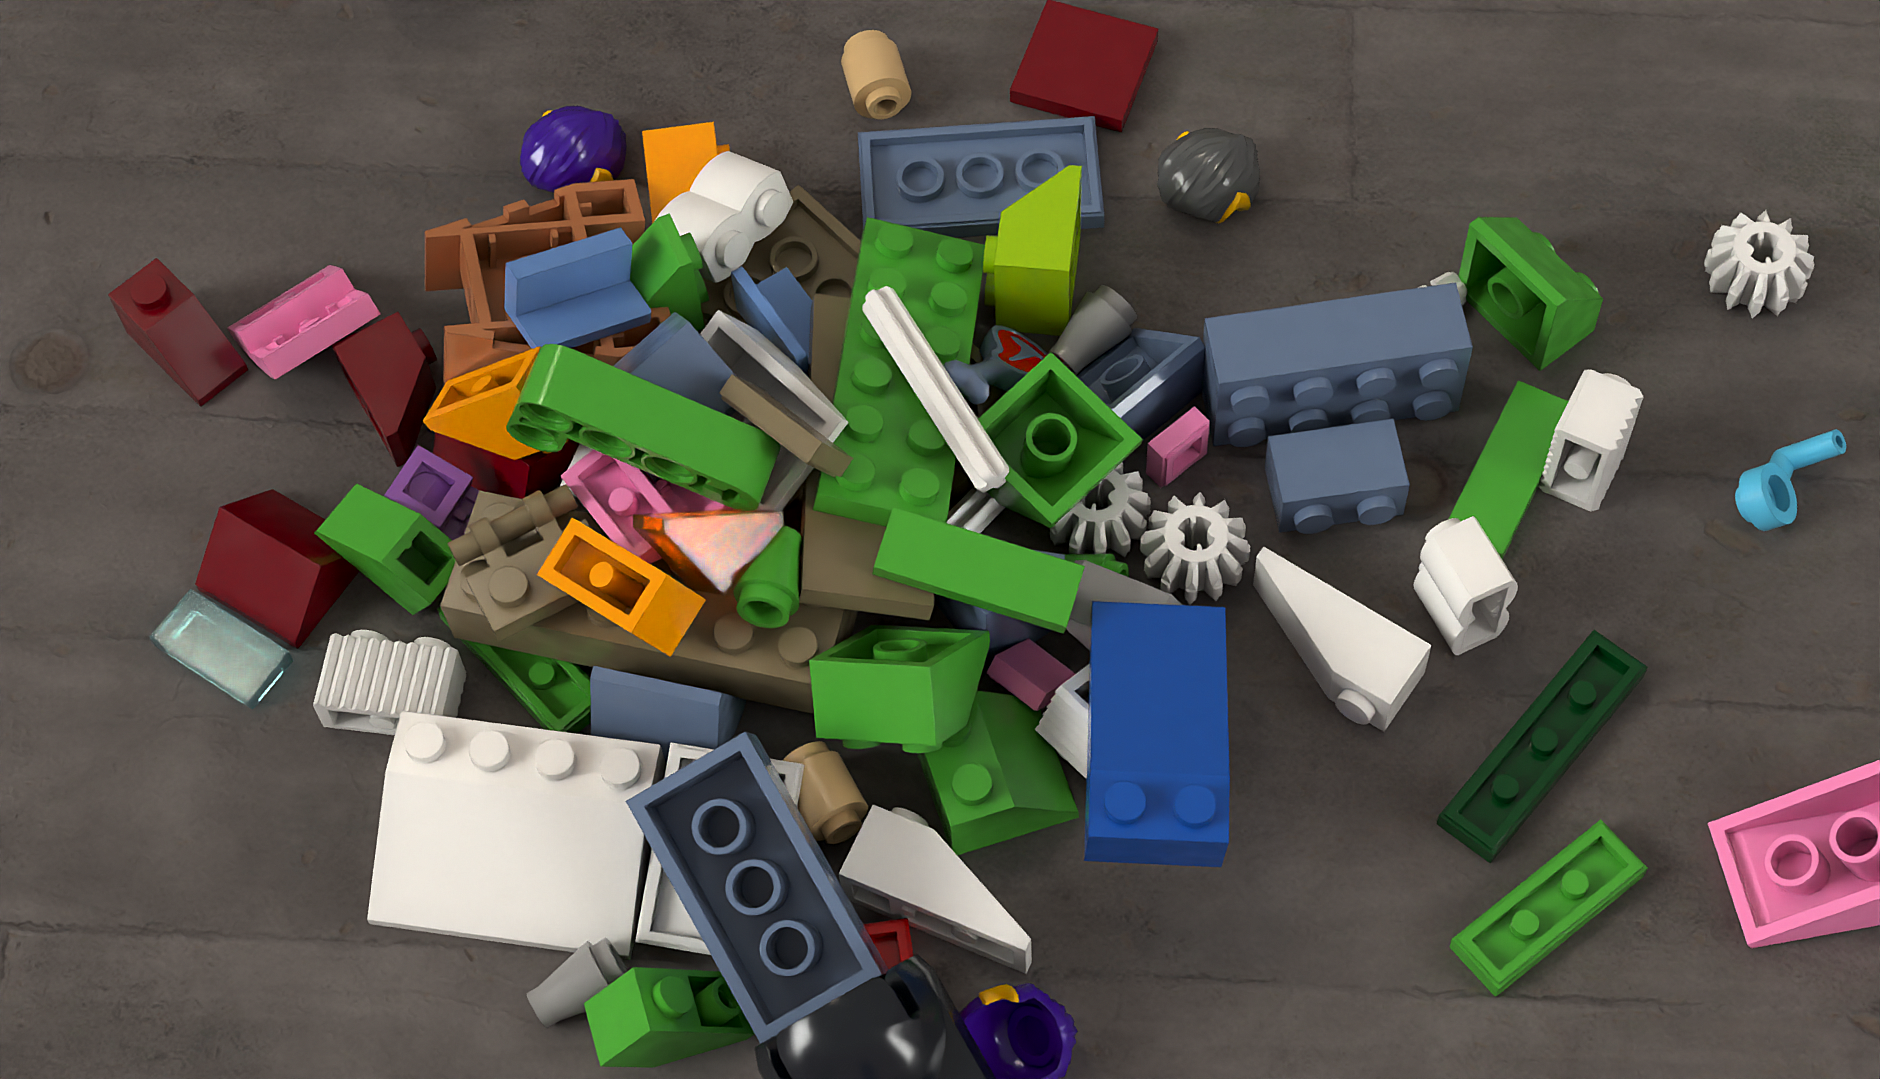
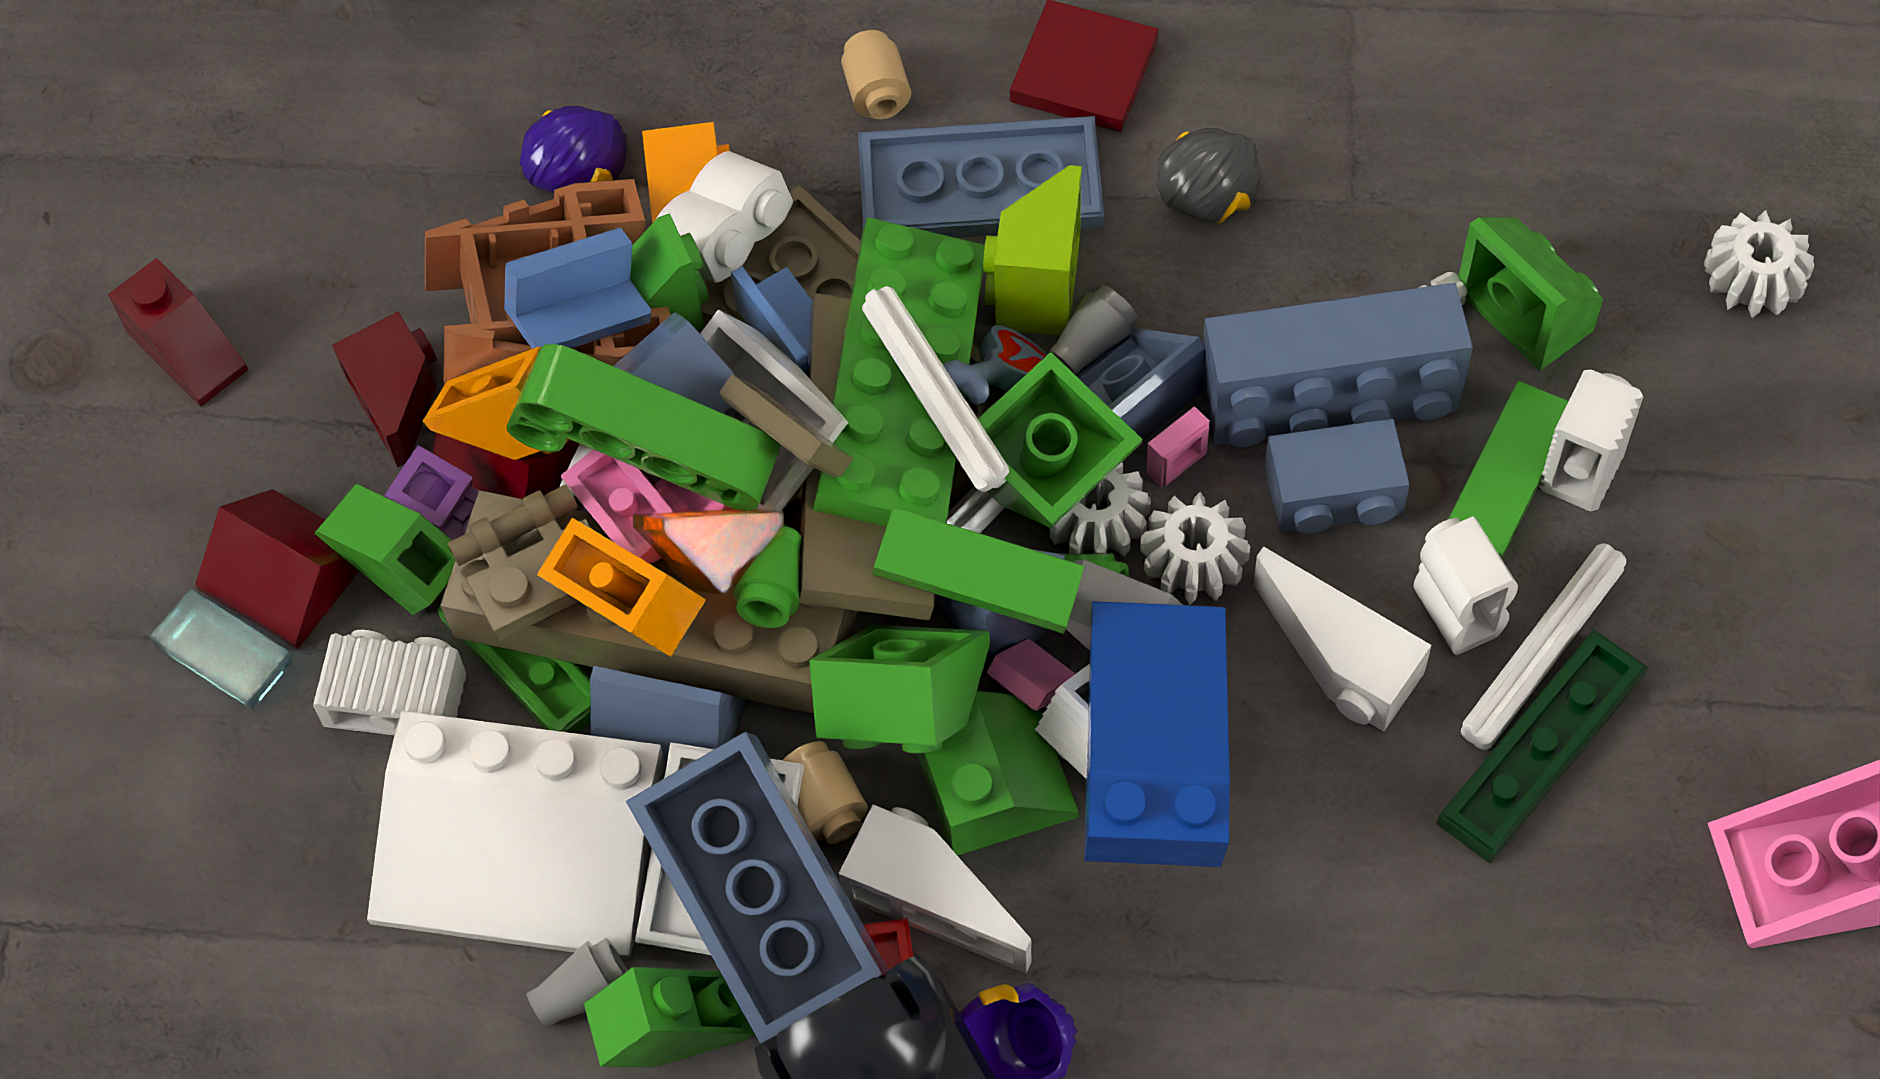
bright pink slope [227,265,381,380] -> none
bright green tile [1449,819,1648,997] -> none
medium azure plate [1735,429,1846,531] -> none
none -> white axle [1461,543,1626,750]

